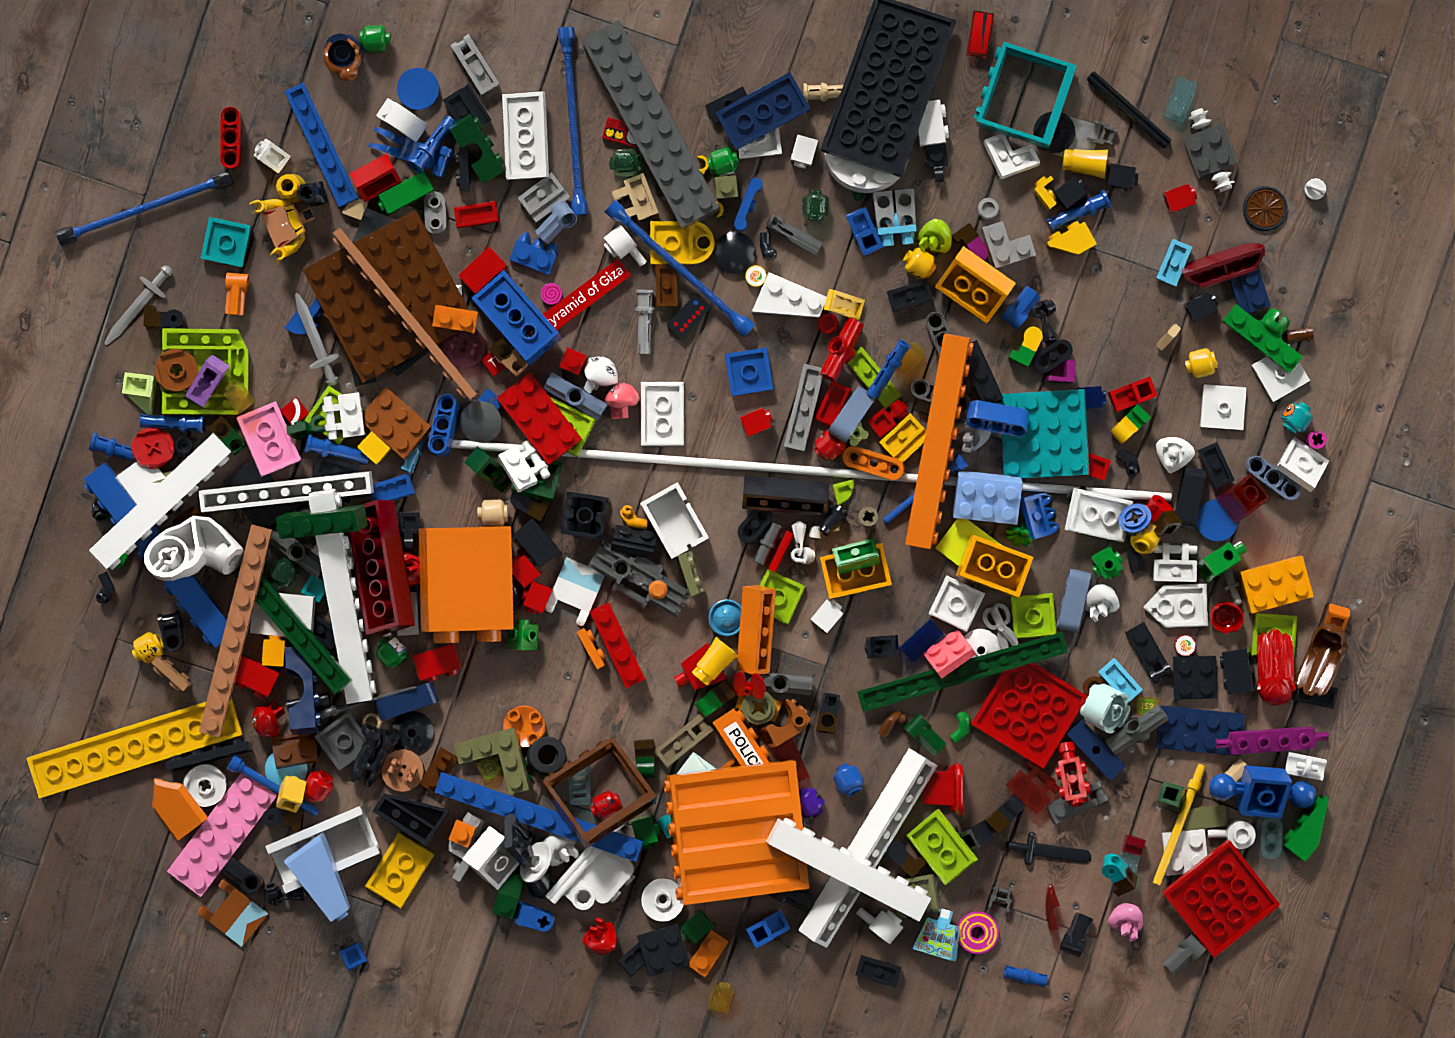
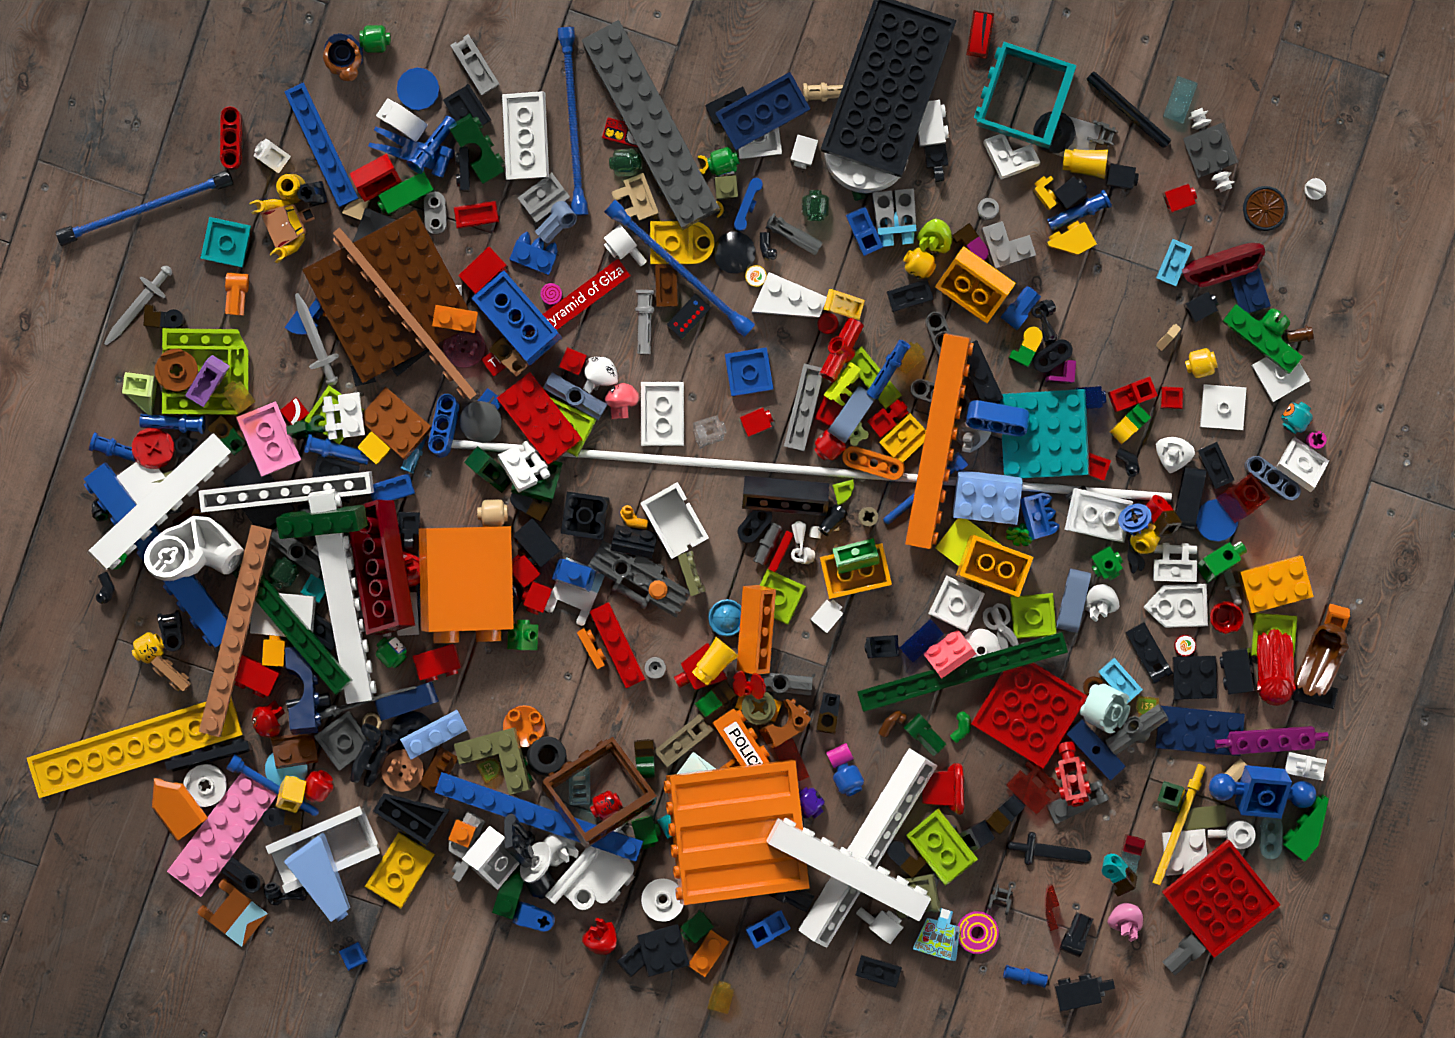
none -> light blue plate [400,710,467,759]
none -> blue torso [552,559,597,592]
none -> light grey tile [645,657,666,679]
none -> clear brick [693,415,727,449]
none -> neon yellow plate [824,362,861,406]
none -> dark pink piece [826,743,854,768]
none -> black hinge [1053,973,1115,1012]
none -> red tile [1160,387,1183,409]

